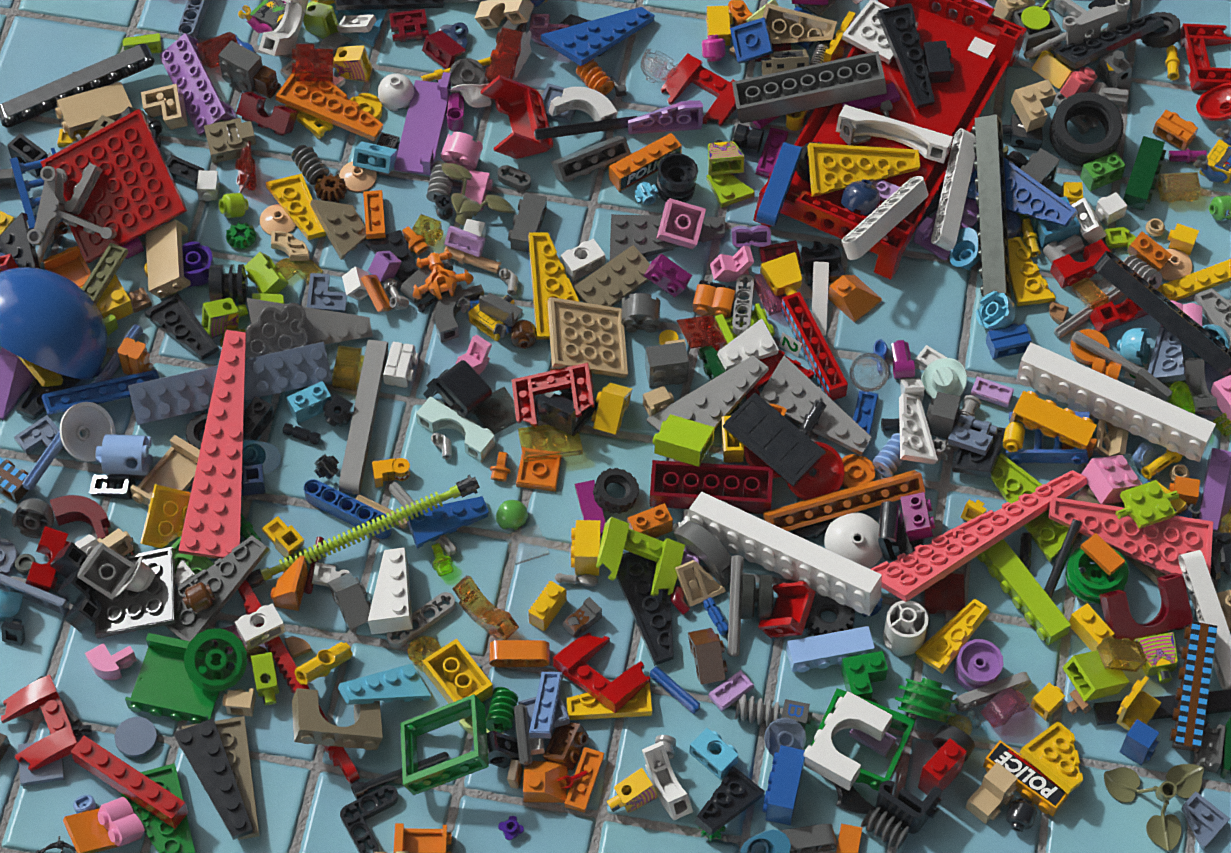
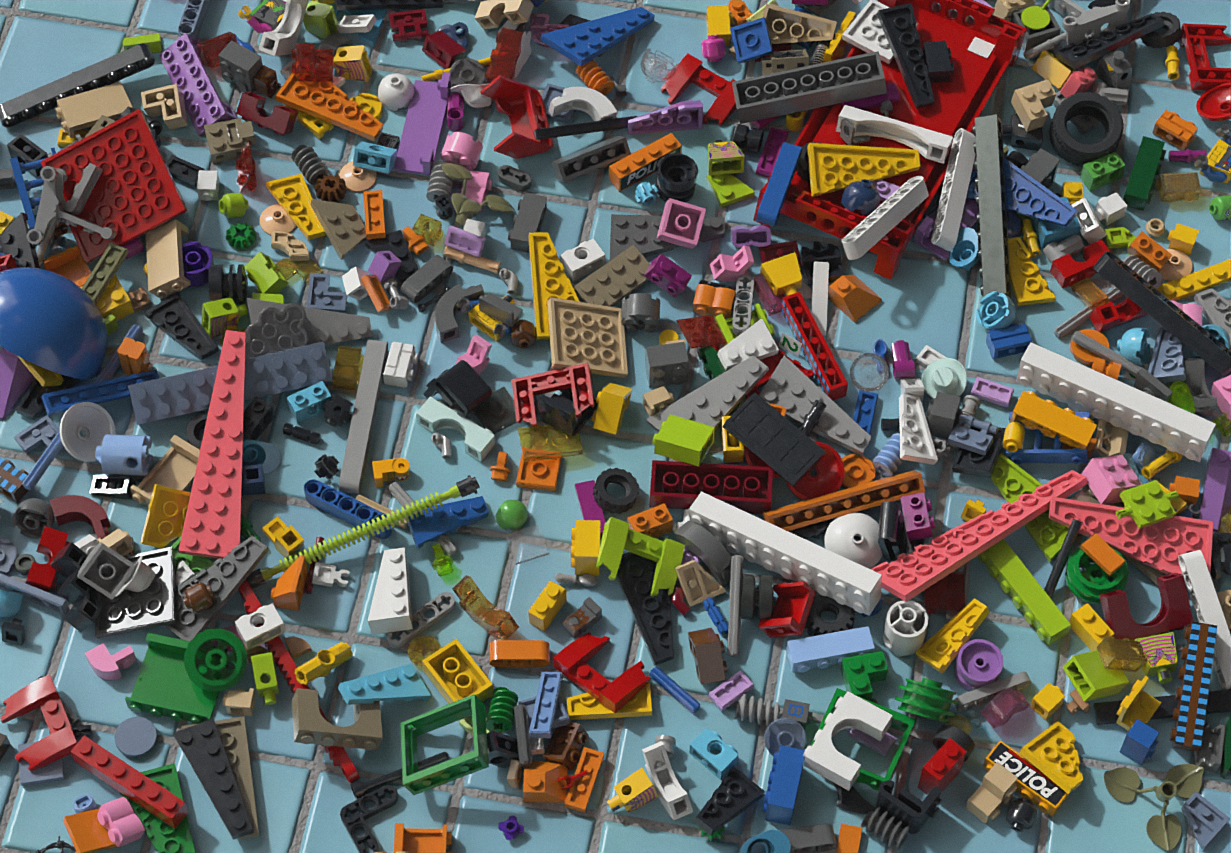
dark grey brick [327,573,371,629] -> none
orange piece [413,249,474,300] -> none
black axle [1020,532,1032,570] -> none
medium nougat tile [1049,301,1069,325] -> none
tan plate [1169,464,1190,482] -> none

